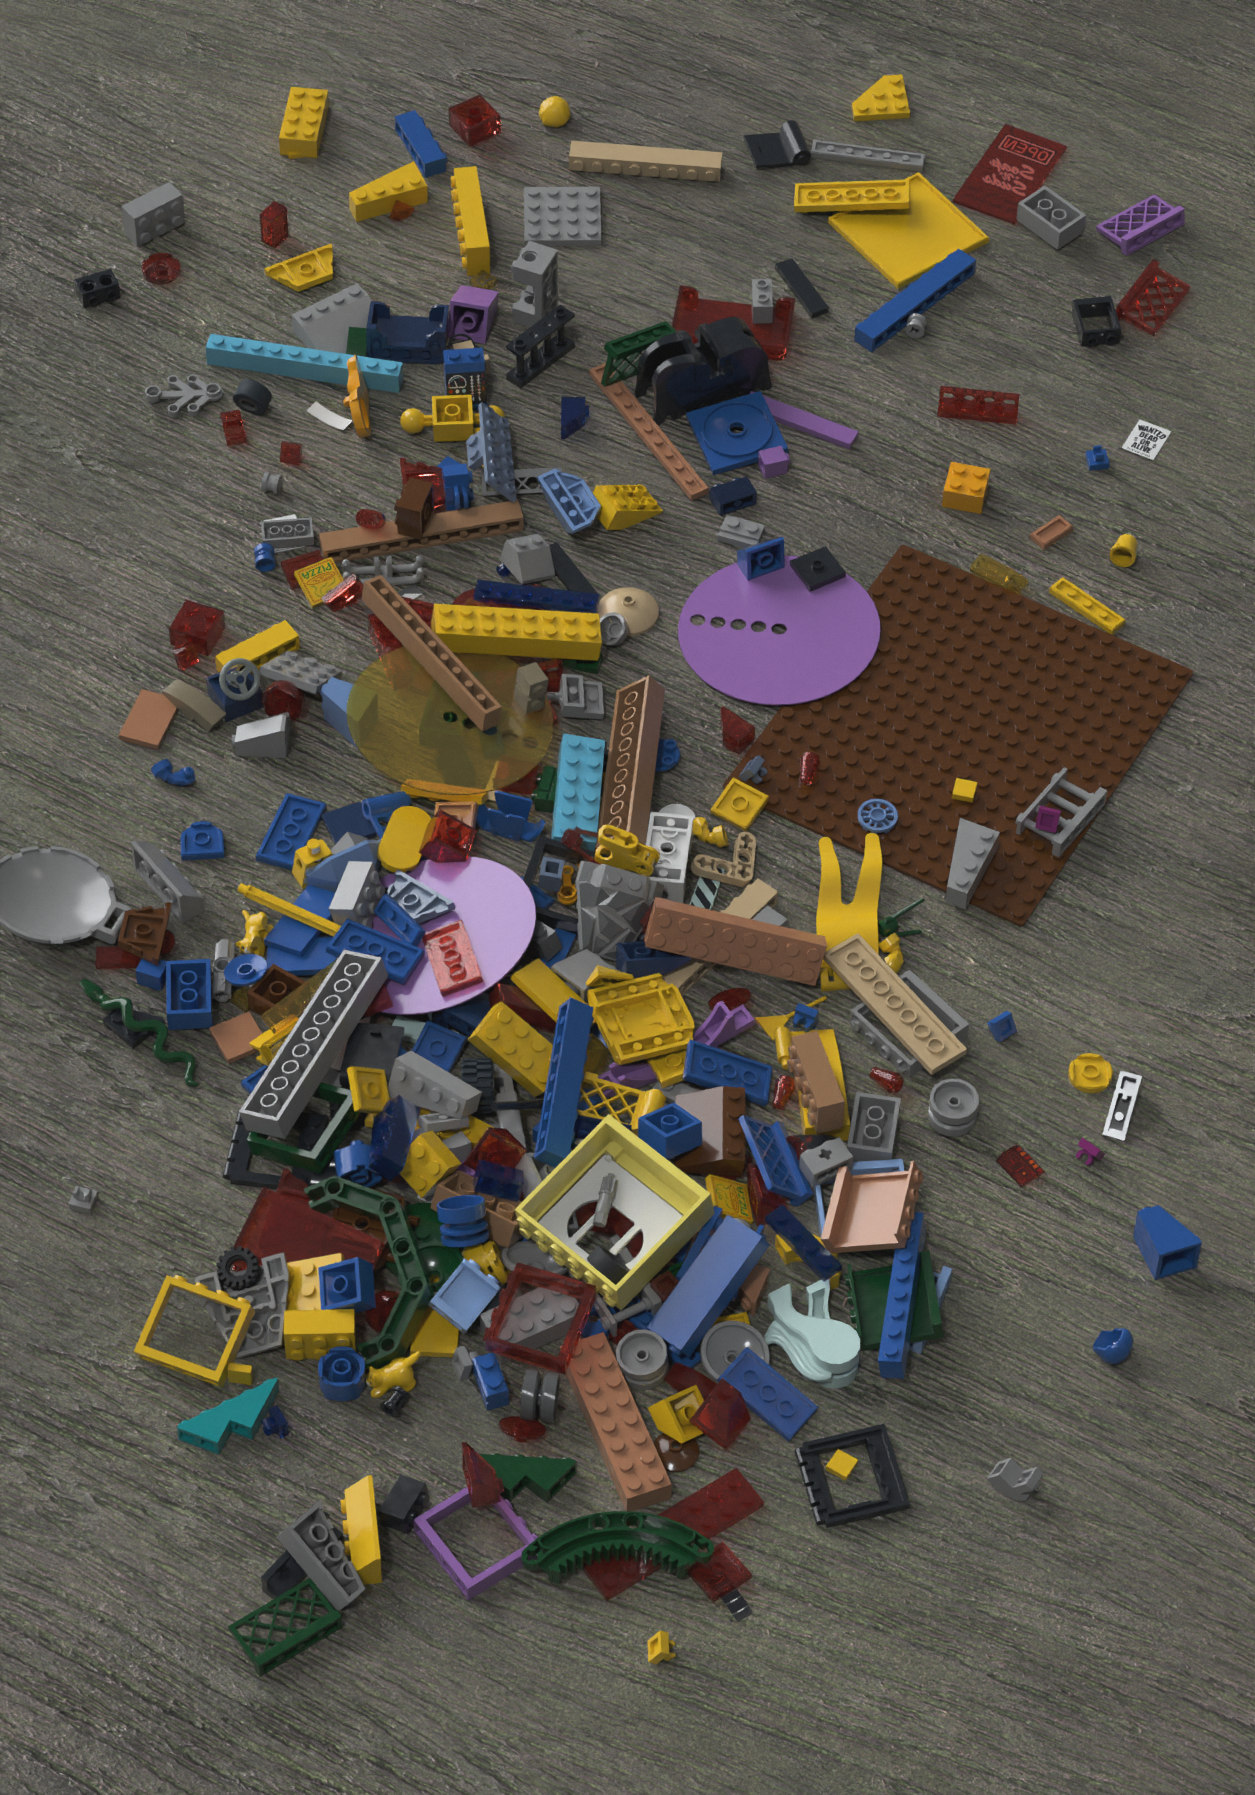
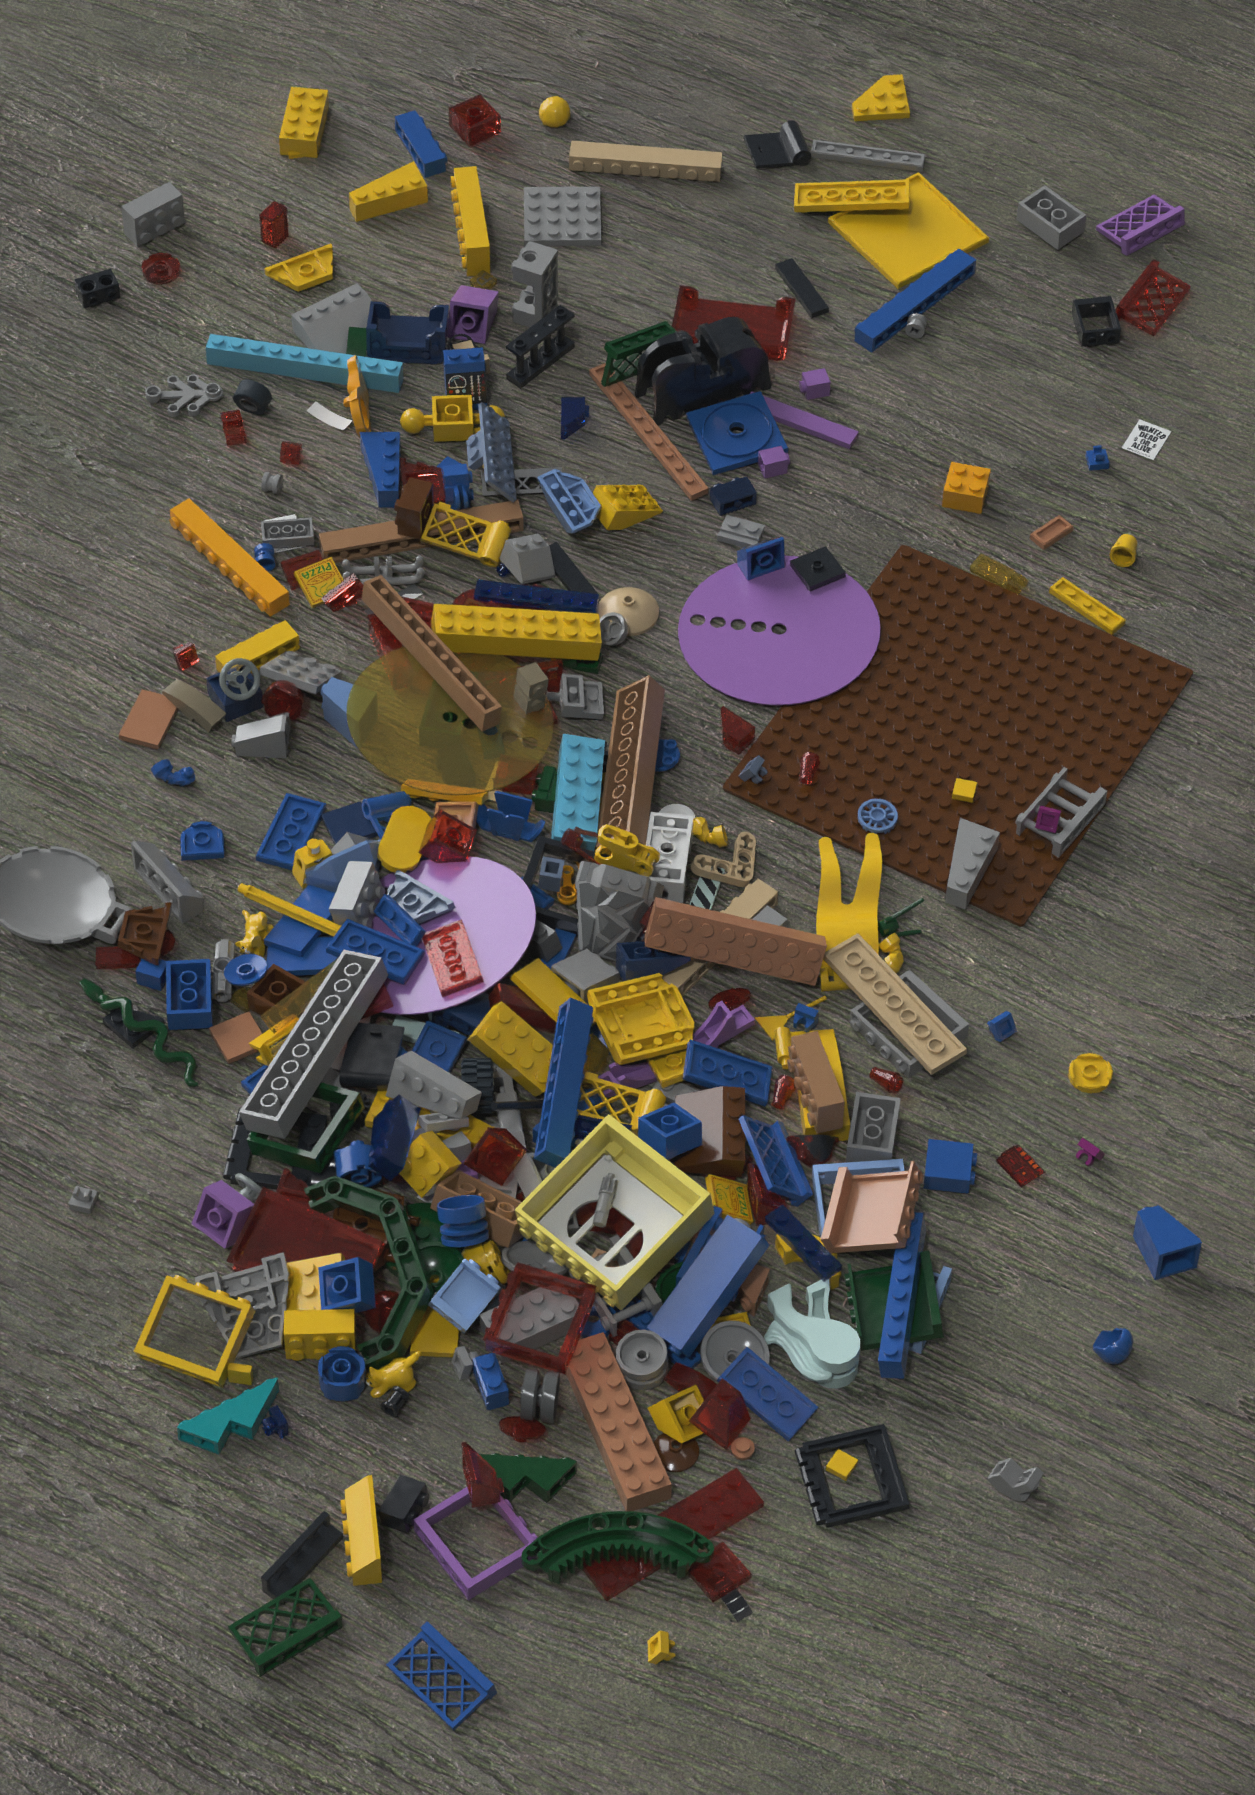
clear red brick [169,600,225,656] -> none
black tyre [216,1246,261,1291] -> none
light grey wedge [276,1500,365,1611] -> none
yellow tile [347,1066,392,1115] -> none
clear red piece [356,509,386,529] -> none
clear red tile [389,200,414,220] -> none
clear blue brick [473,1159,525,1202] -> none
yellow slope [585,965,634,987] -> none
black tyre [587,1245,630,1285] -> none
clear red tile [650,1271,679,1302] -> none
yellow tile [710,778,769,832] -> none
light grey brick [751,279,773,324] -> none
light grey brick [799,1137,853,1187] -> none
light grey wheel [928,1079,979,1137] -> none
clear red fence [937,386,1020,425] -> none
clear red piece [952,124,1067,225] -> none
slope [1102,1070,1143,1141] -> none
none -> light orange brick [169,498,290,617]
none -> medium lavender piece [192,1173,272,1249]
none -> blue wedge [360,432,401,508]
none -> blue fence [386,1621,497,1731]
none -> yellow piece [421,502,511,567]
none -> nougat plate [731,1437,755,1460]
none -> medium lavender brick [799,368,830,400]
none -> blue brick [923,1139,977,1194]

